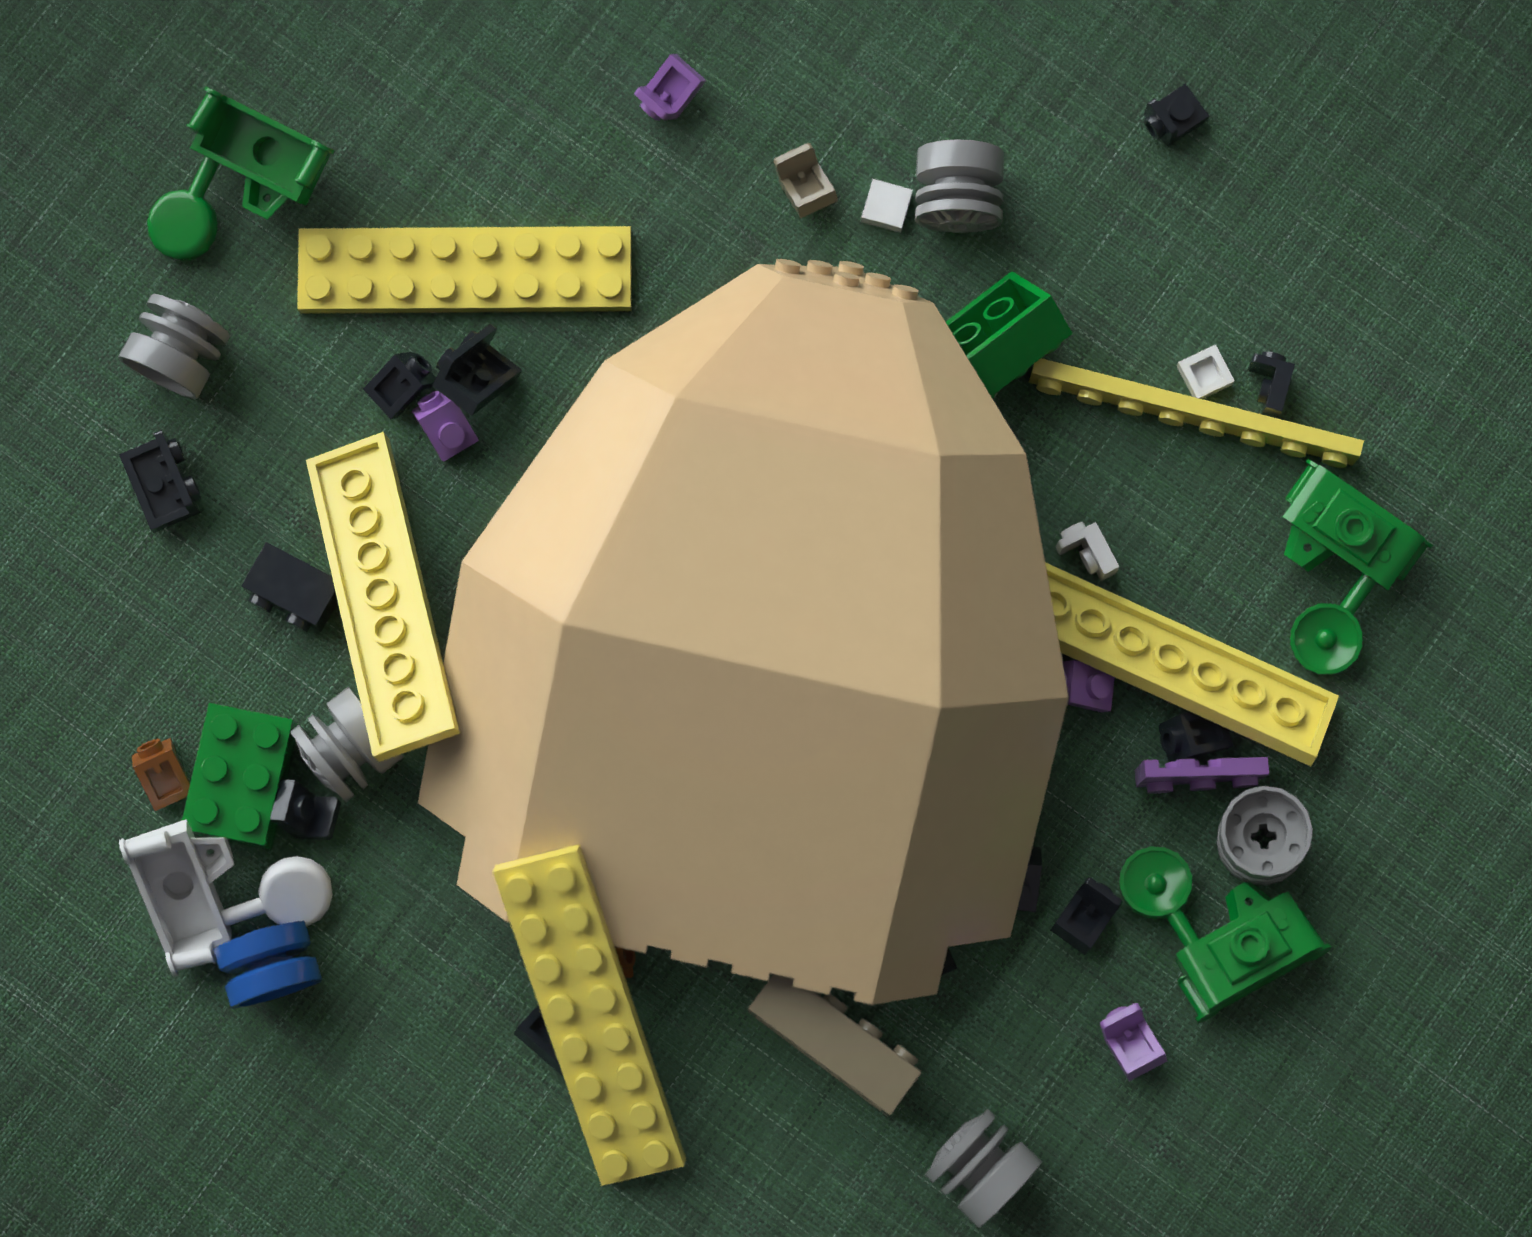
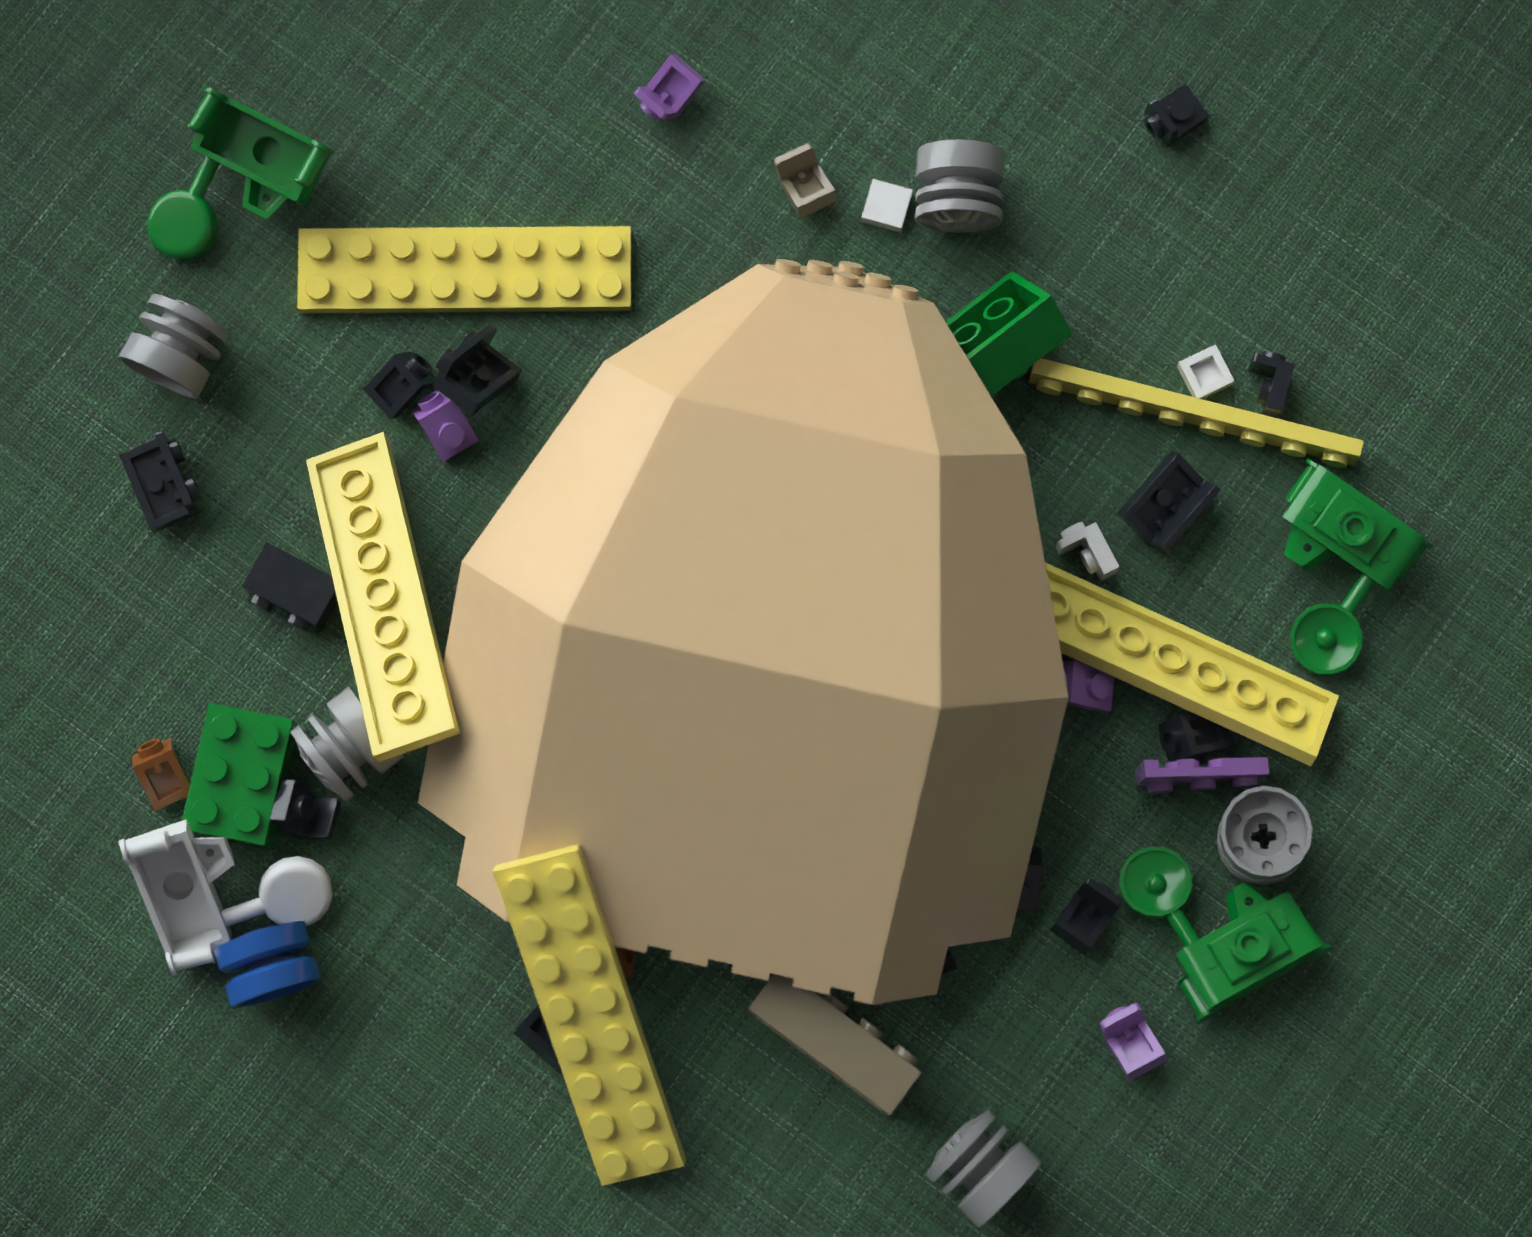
none -> black bracket [1117,451,1221,551]

